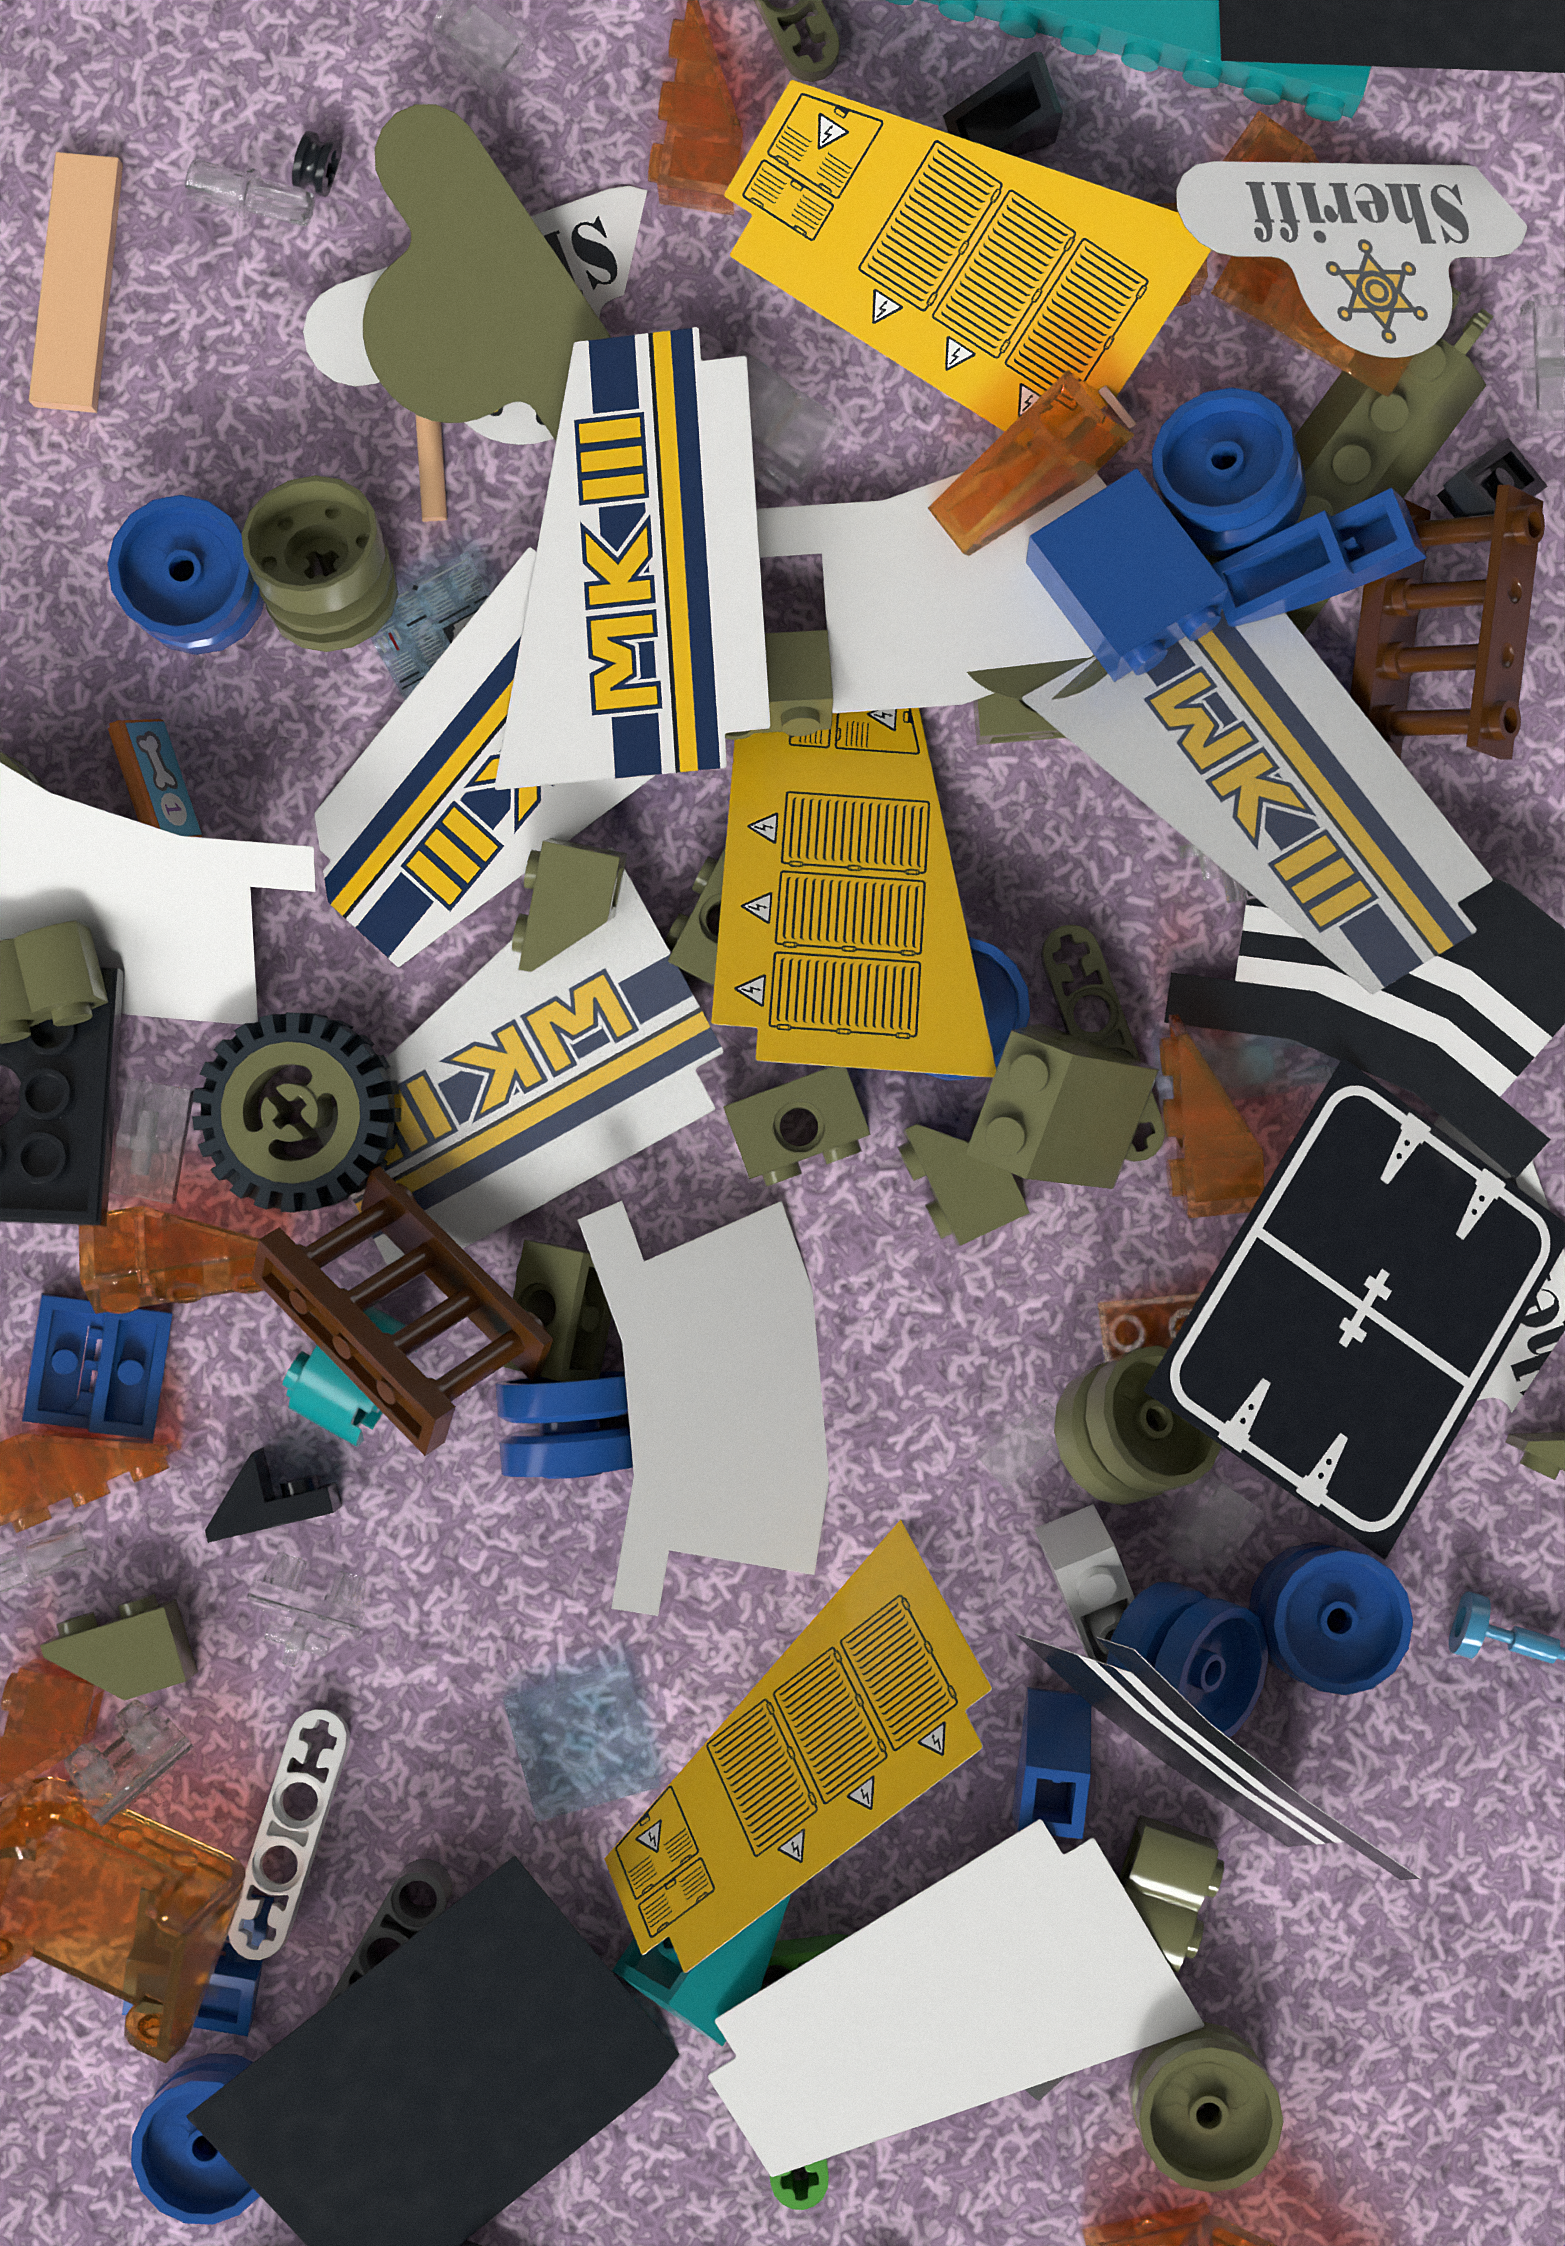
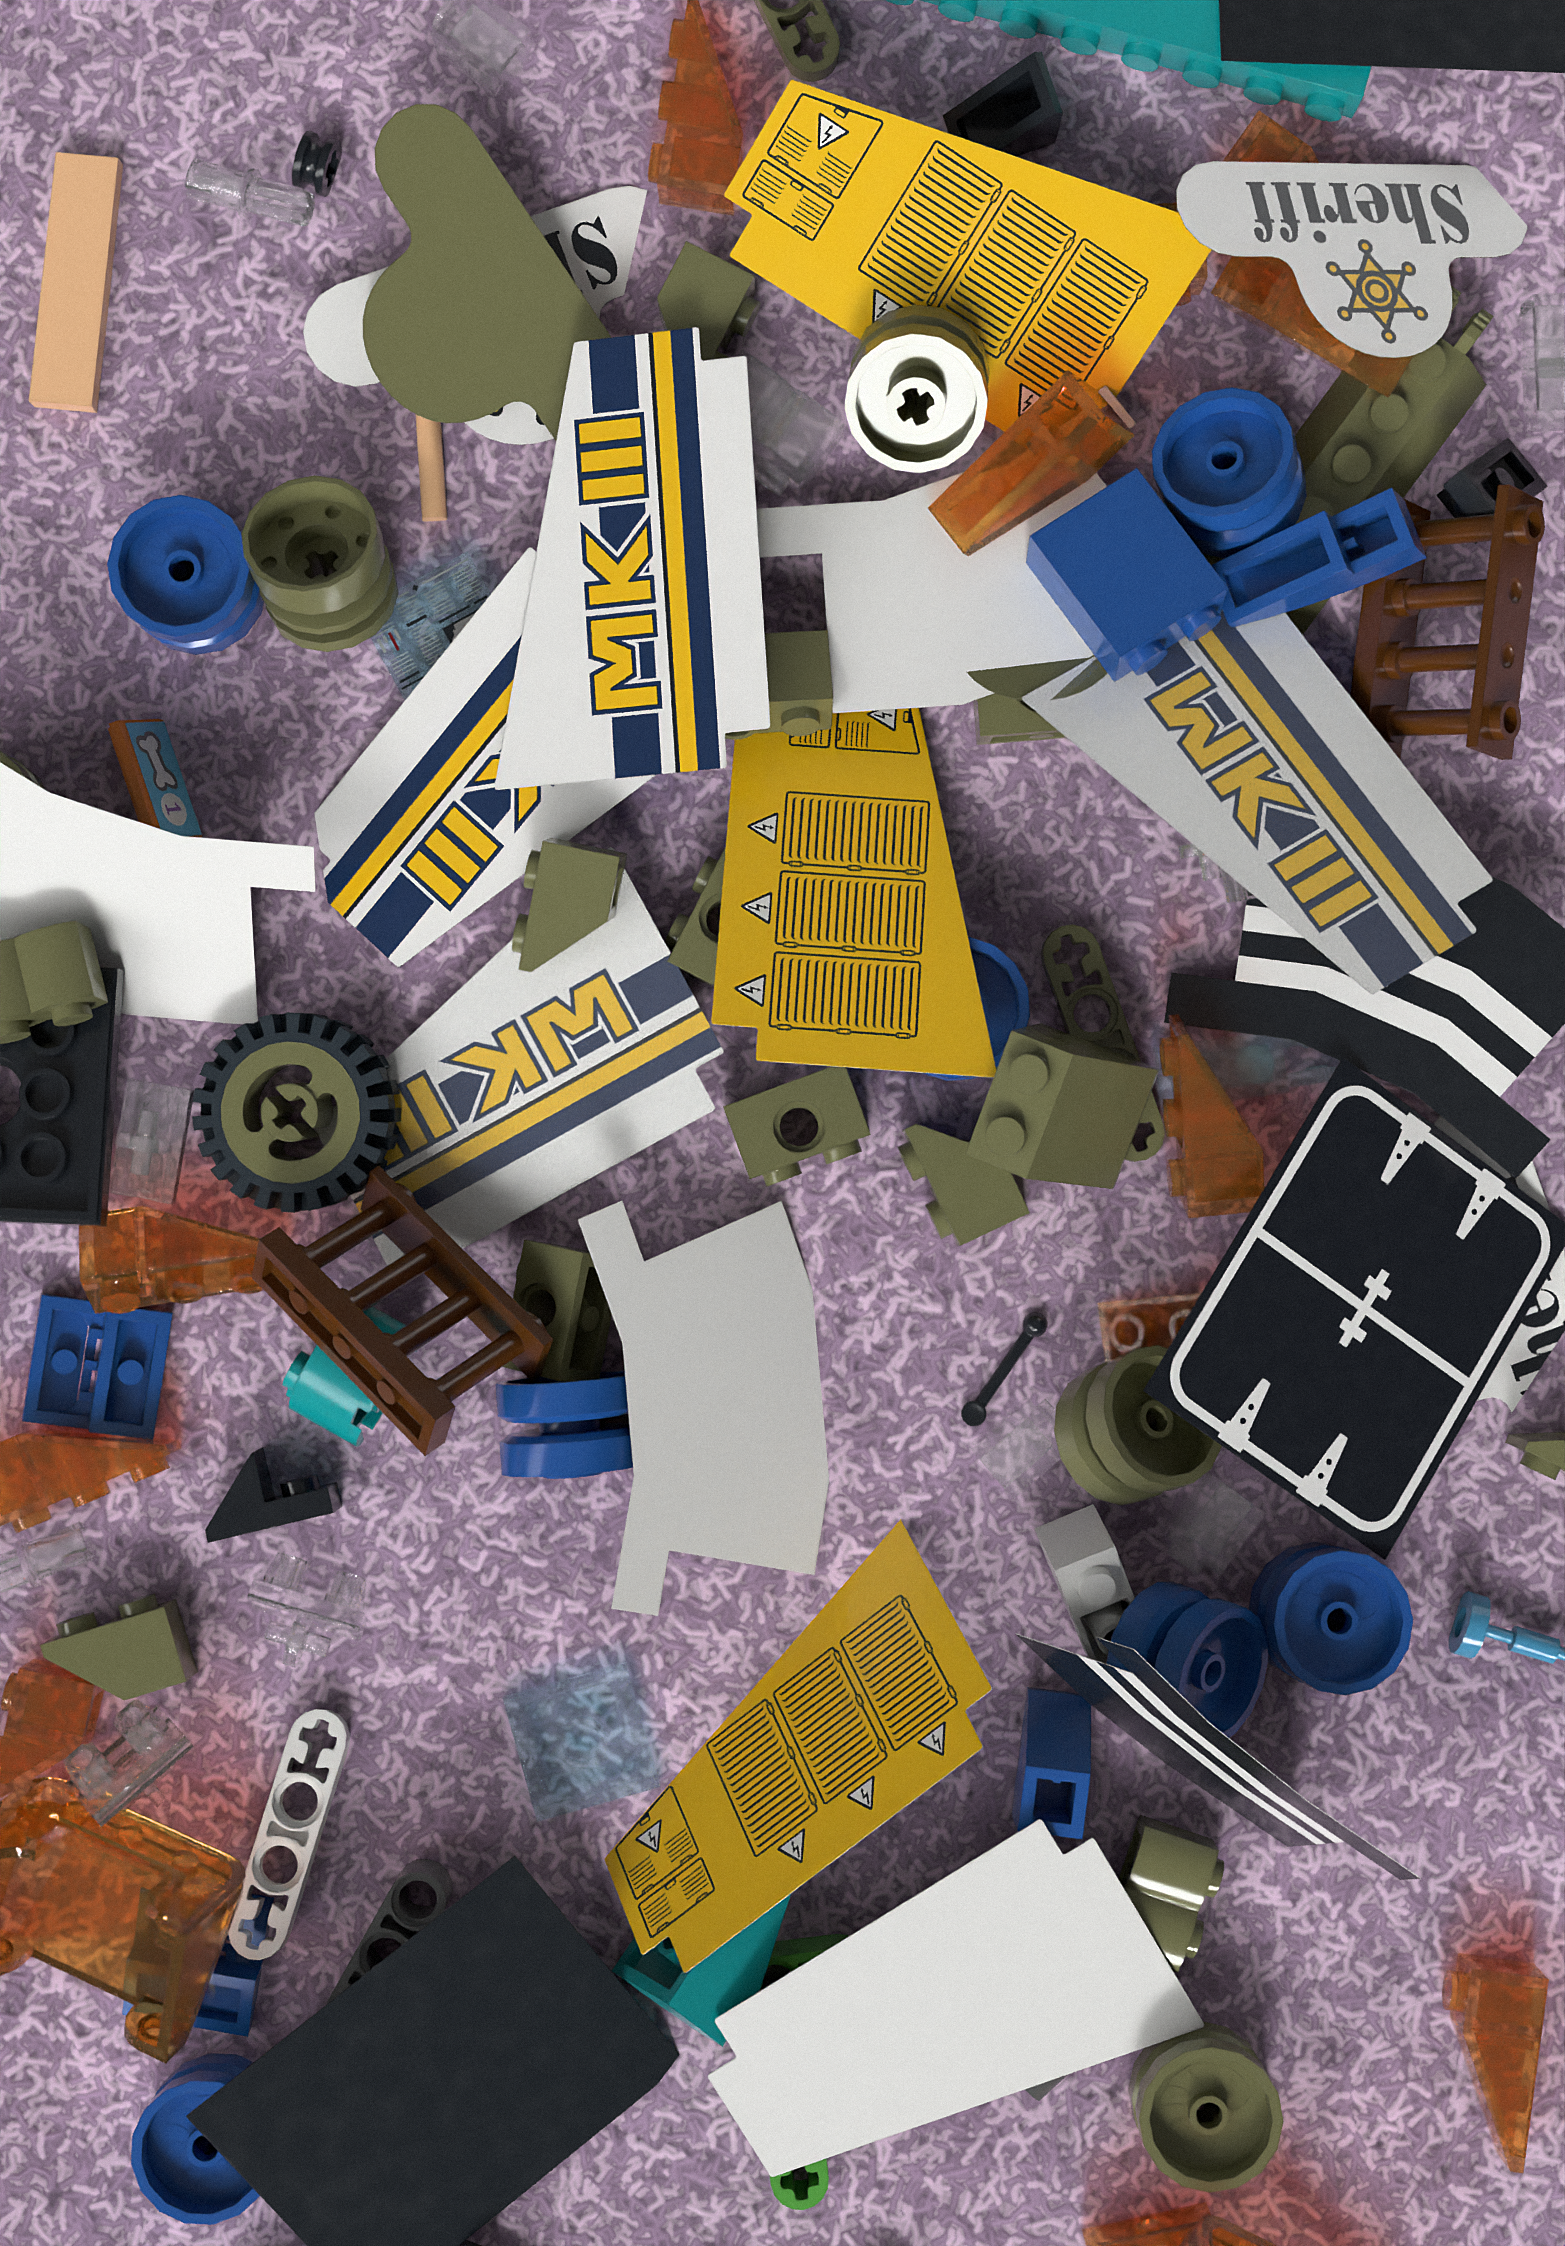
none -> olive slope [657,241,760,361]
none -> wheel [844,304,989,473]
none -> black hinge [961,1312,1048,1426]
none -> clear orange slope [1442,1953,1549,2173]

